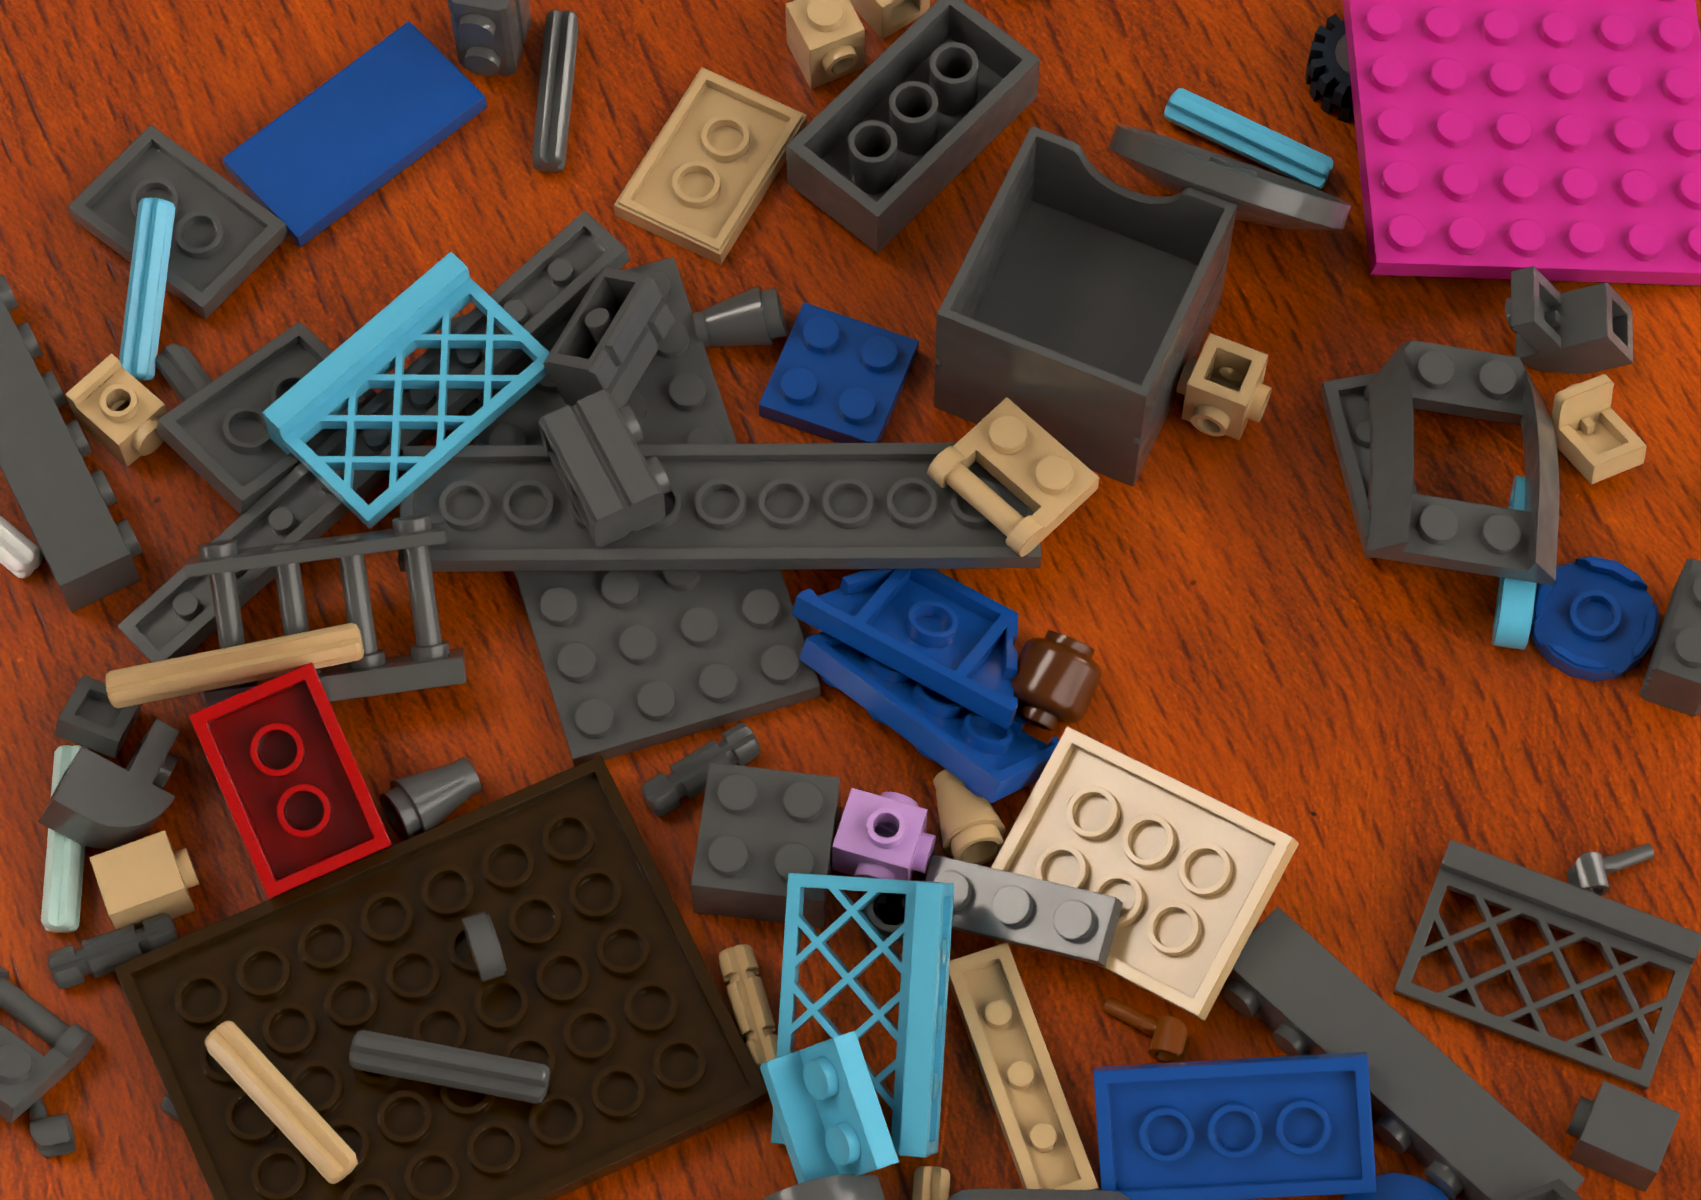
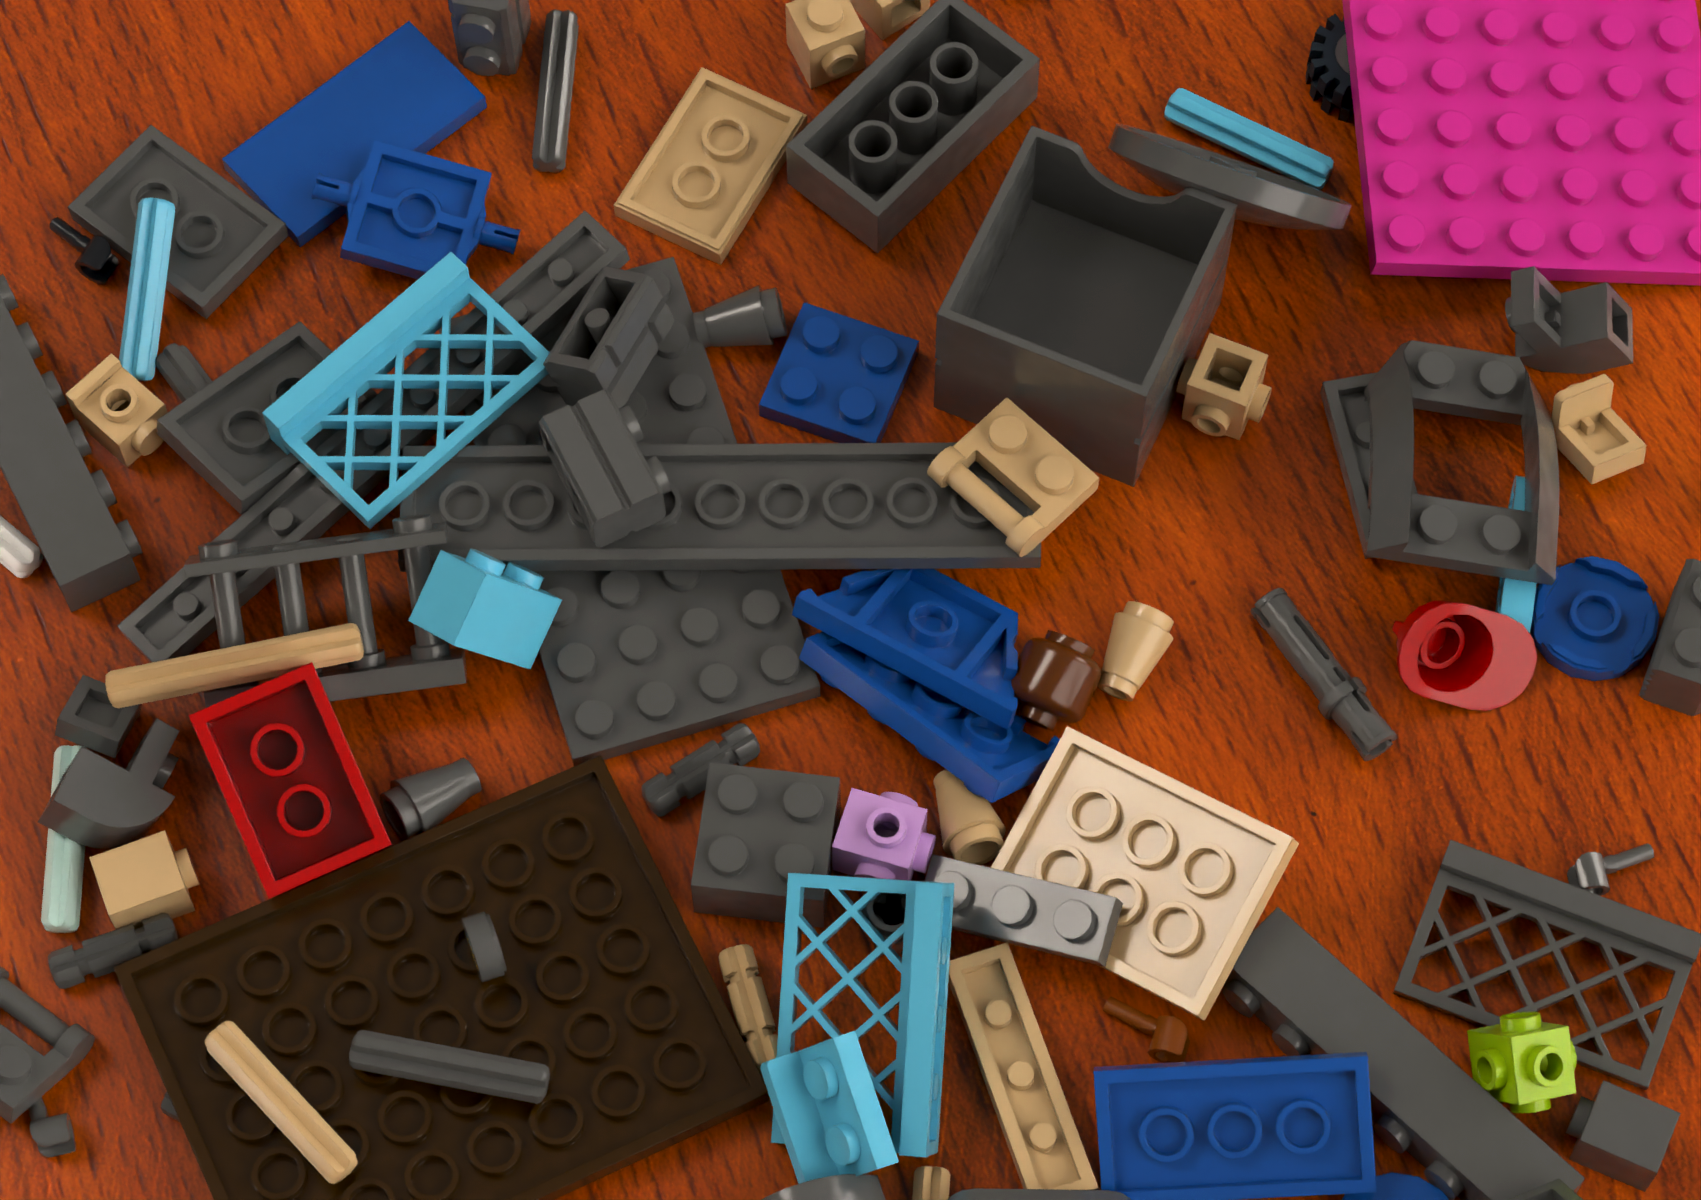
none -> black hand [49,217,119,285]
none -> blue plate [312,140,521,279]
none -> medium azure brick [408,548,562,669]
none -> tan cone [1097,601,1174,701]
none -> dark grey pin [1250,588,1398,761]
none -> red piece [1392,600,1537,711]
none -> lime brick [1467,1012,1577,1113]

